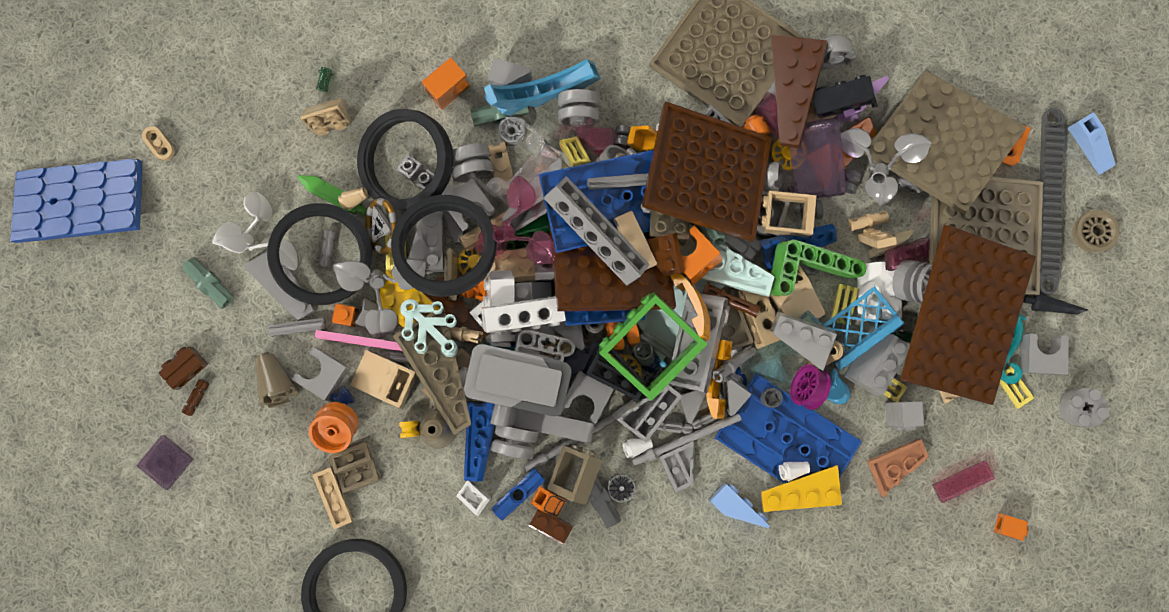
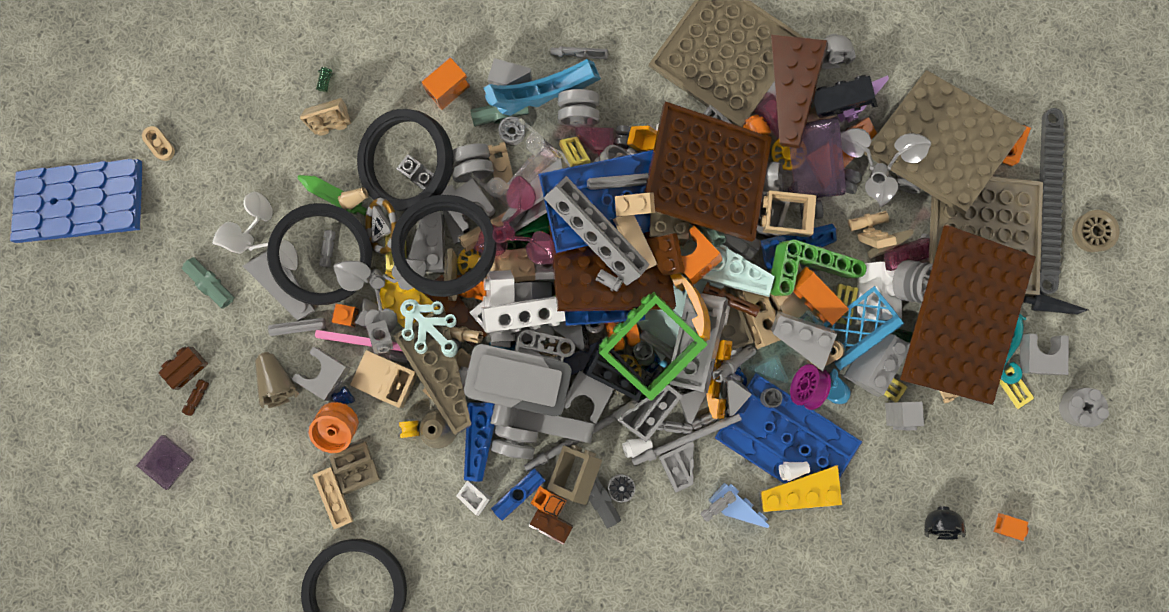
nougat wing [866,438,929,498] -> none
clear pink plate [932,460,995,503] -> none
light blue slope [1068,112,1116,175] -> none
none -> light grey brick [366,320,393,354]
none -> light grey piece [551,46,608,60]
none -> light grey pin [596,269,623,292]
none -> tan plate [615,193,655,216]
none -> light grey axle [701,491,736,522]
none -> orange brick [793,267,849,326]
none -> black cylinder [924,506,966,540]

